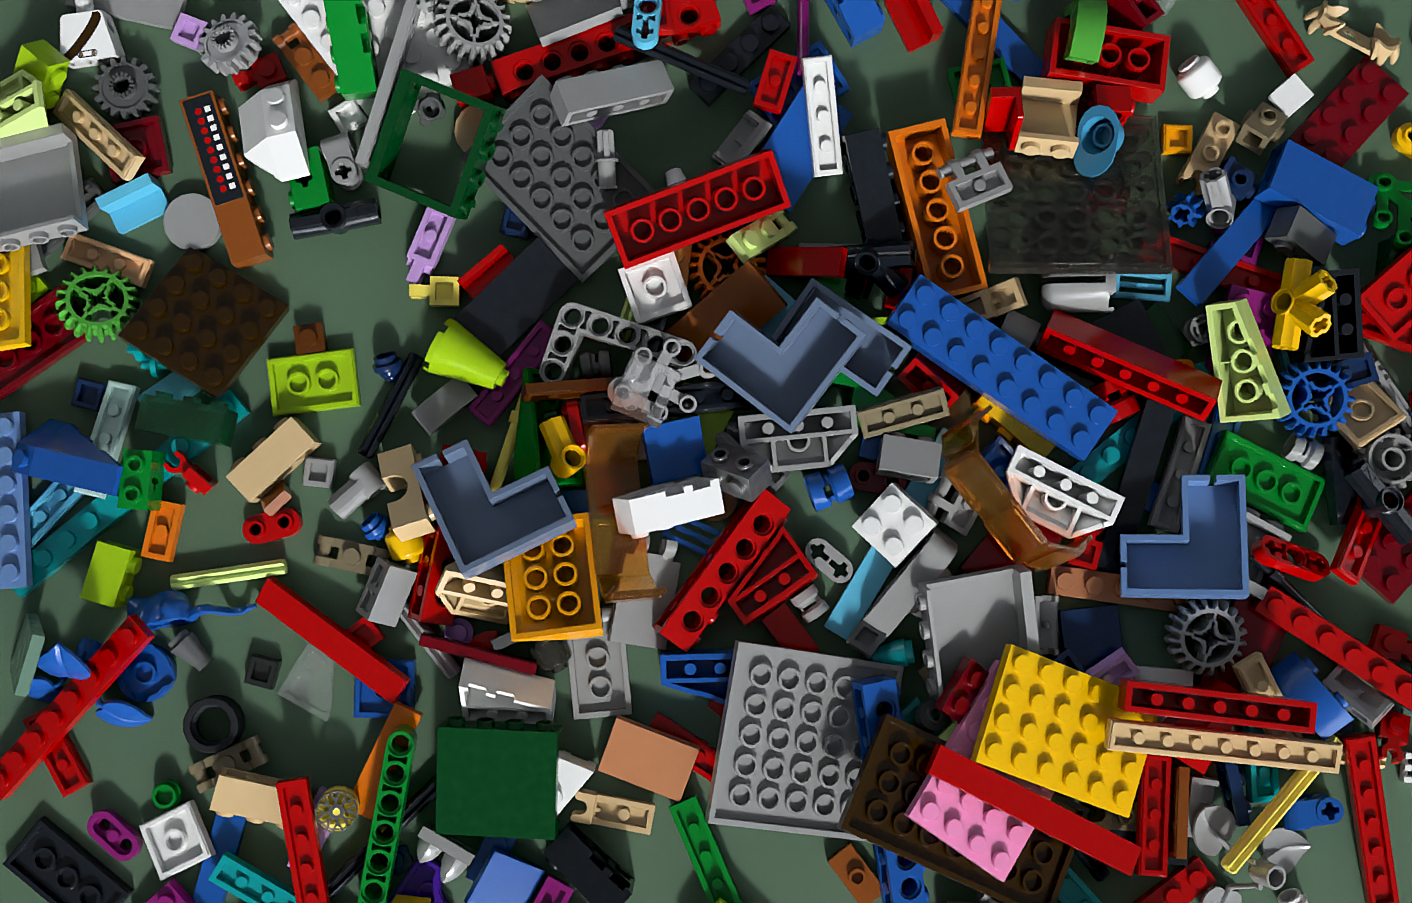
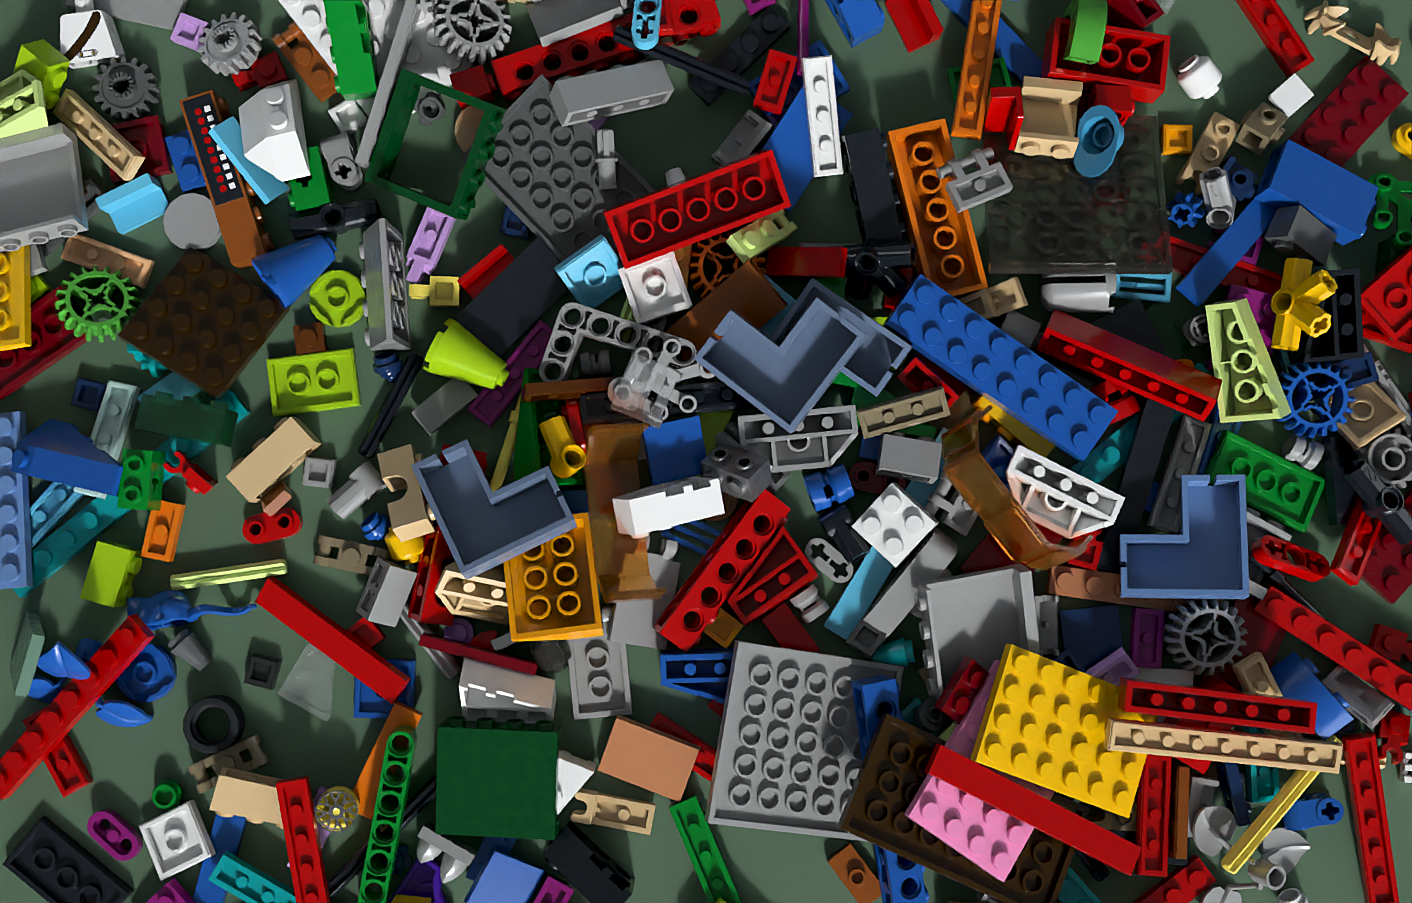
none -> blue plate [165,130,206,194]
none -> medium azure tile [208,116,289,205]
none -> blue cone [251,234,337,309]
none -> lime tile [309,270,367,328]
none -> light grey slope [359,218,411,353]
none -> medium azure tile [554,234,624,309]
none -> light orange plate [703,607,744,649]
none -> black piece [817,502,870,565]
none -> magenta plate [1129,607,1165,669]

